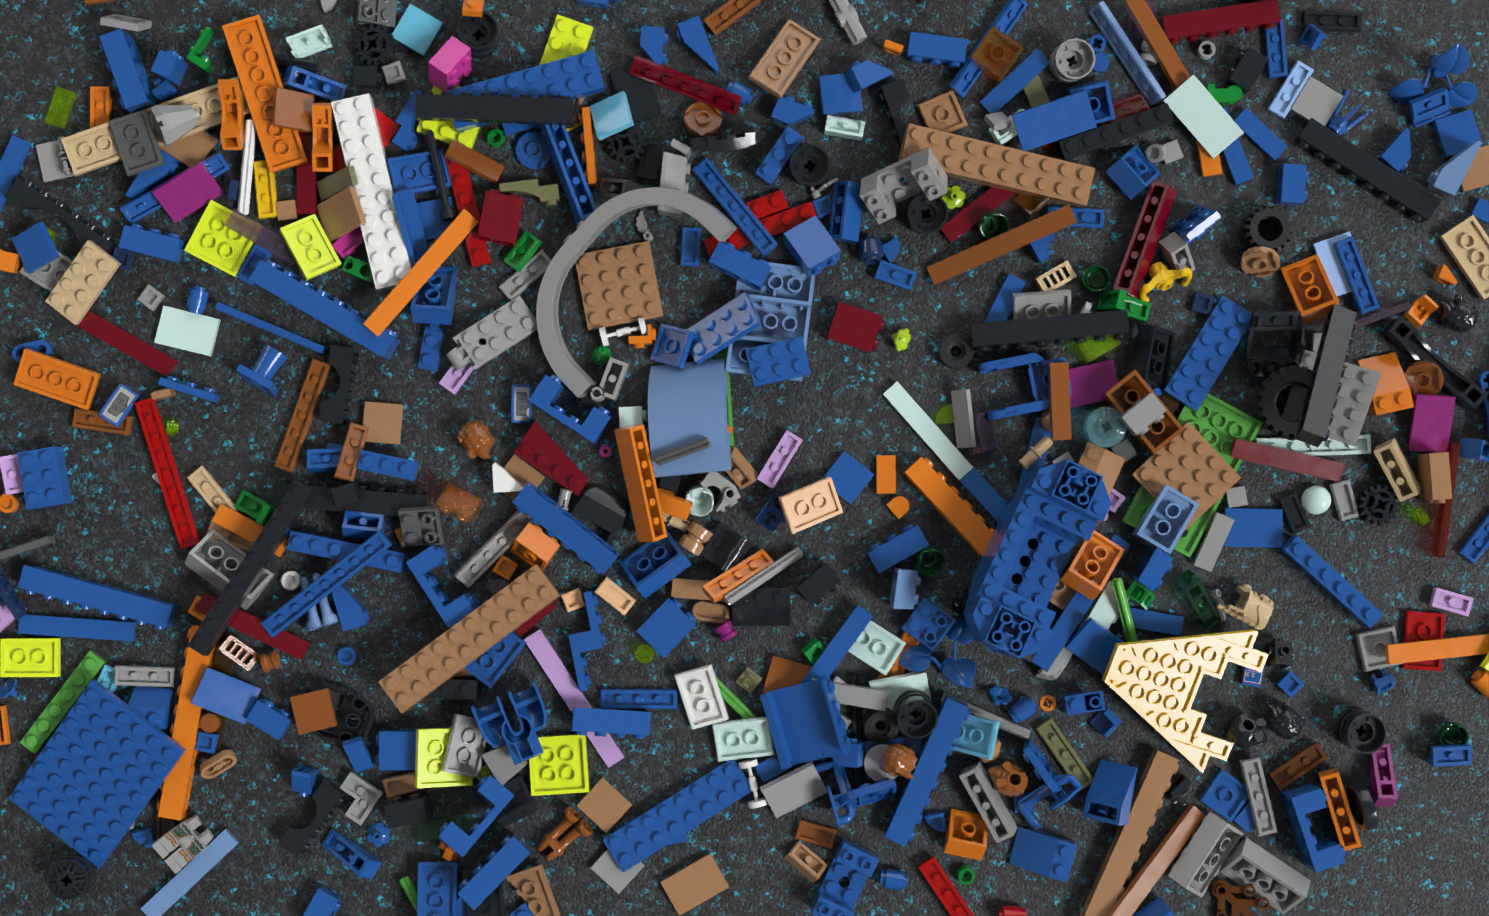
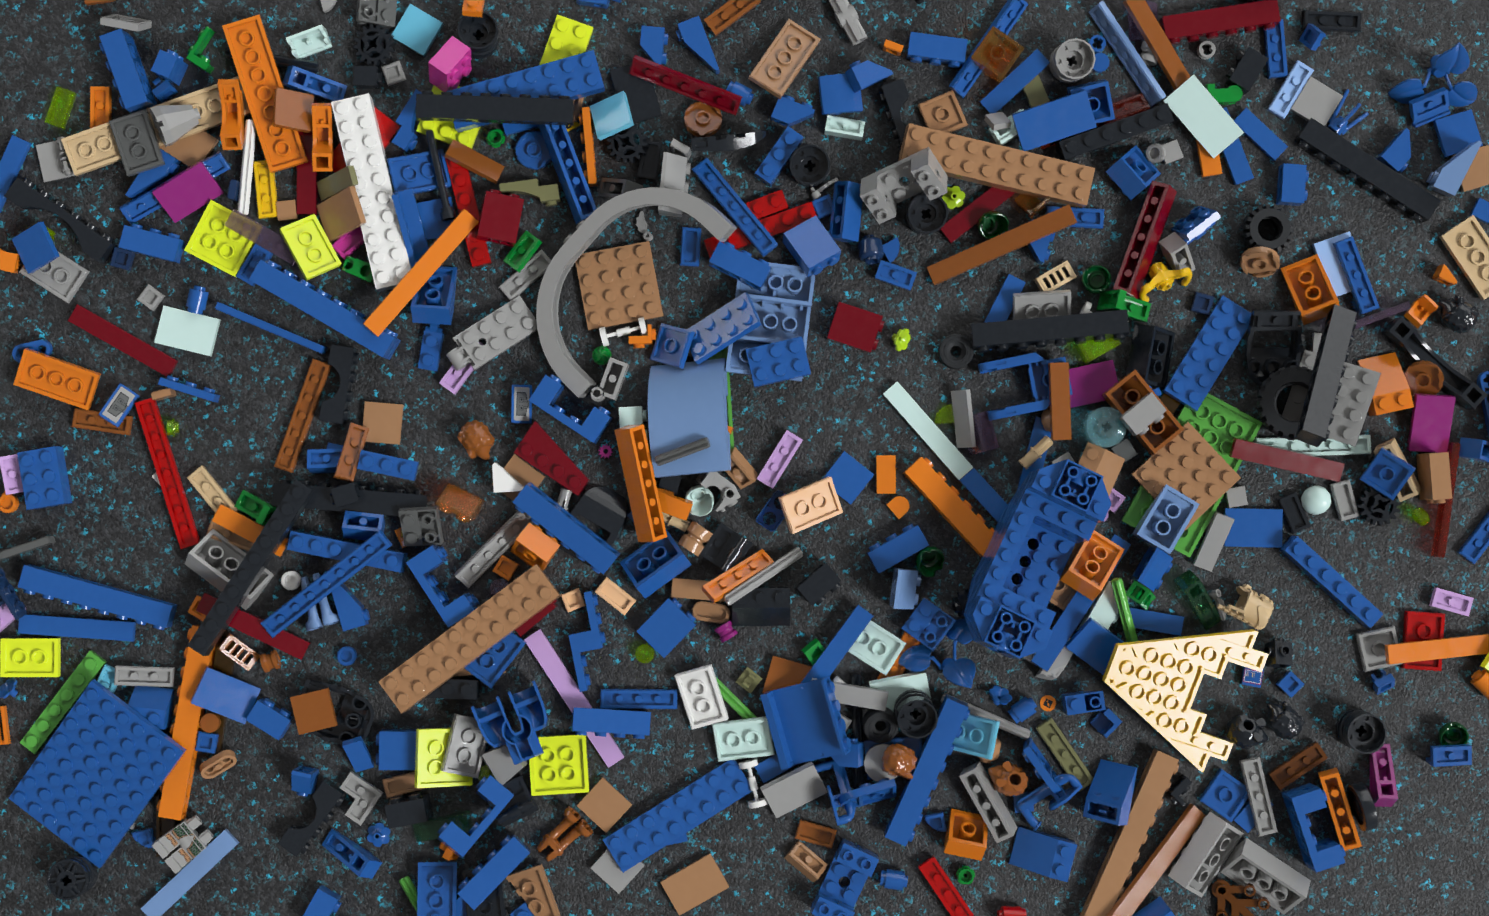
tan plate [45,240,121,325] -> none
blue plant [236,344,288,397] -> none
none -> blue tile [1360,447,1416,500]

